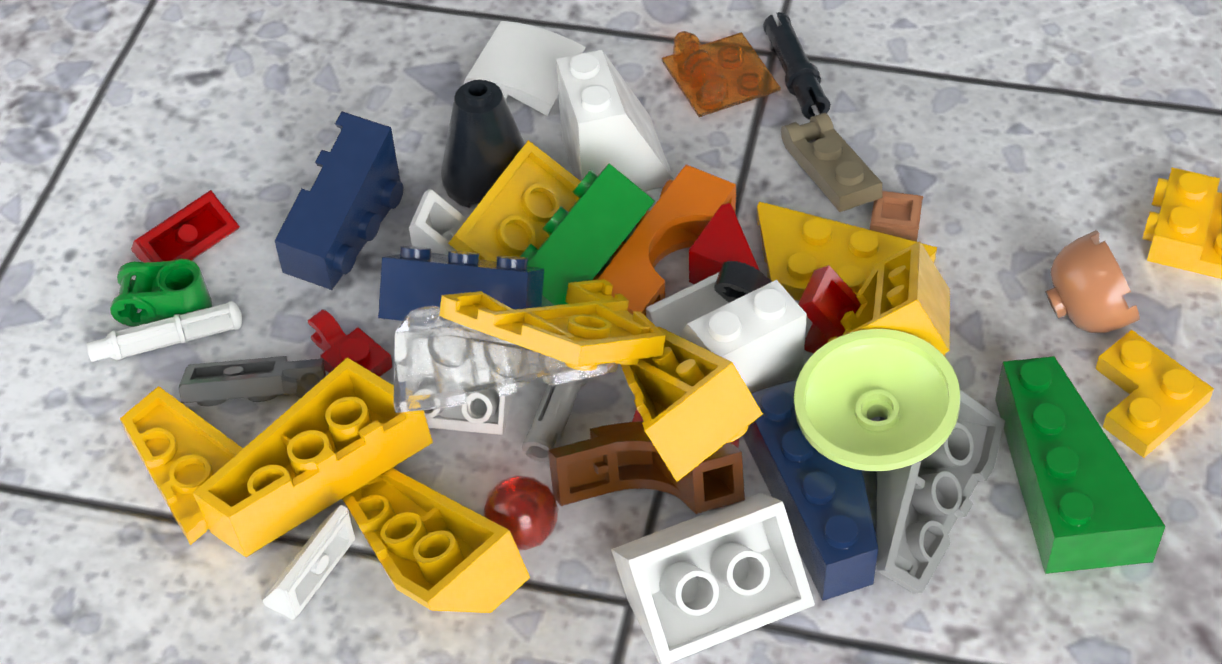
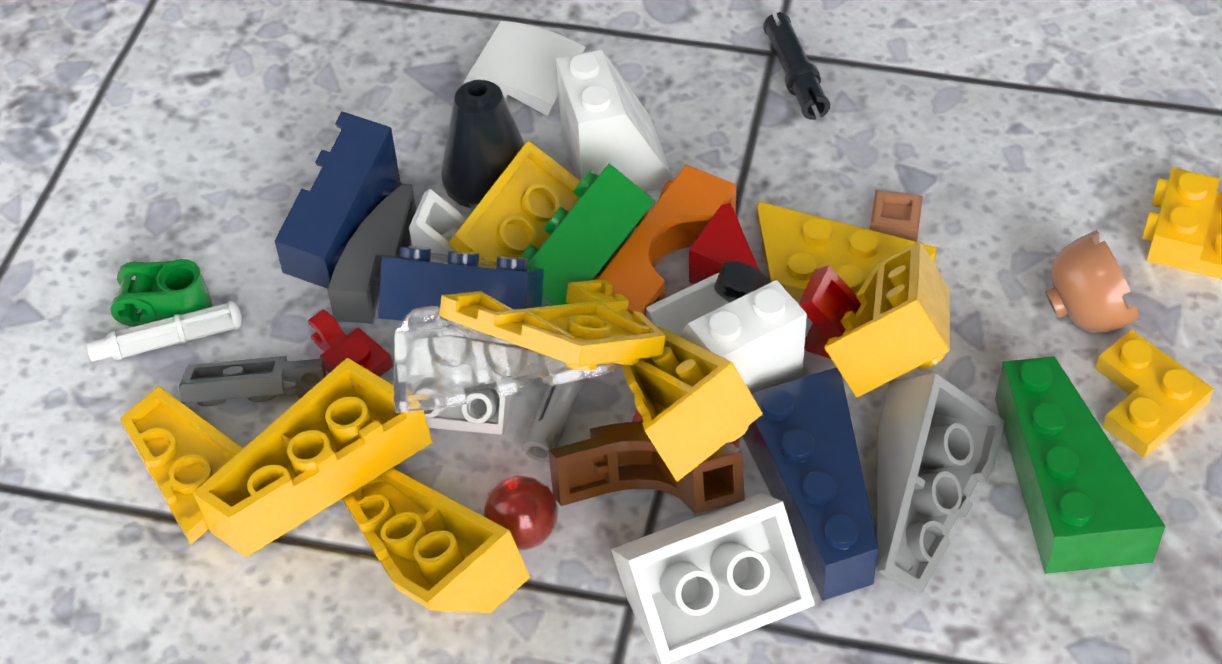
red slope [131,190,240,263] -> none
white slope [262,505,355,620] -> none
clear orange hinge [662,31,781,117] -> none
dark tan plate [781,113,883,212] -> none
yellowish green dish [794,329,960,471] -> none
none -> dark grey slope [327,184,416,324]

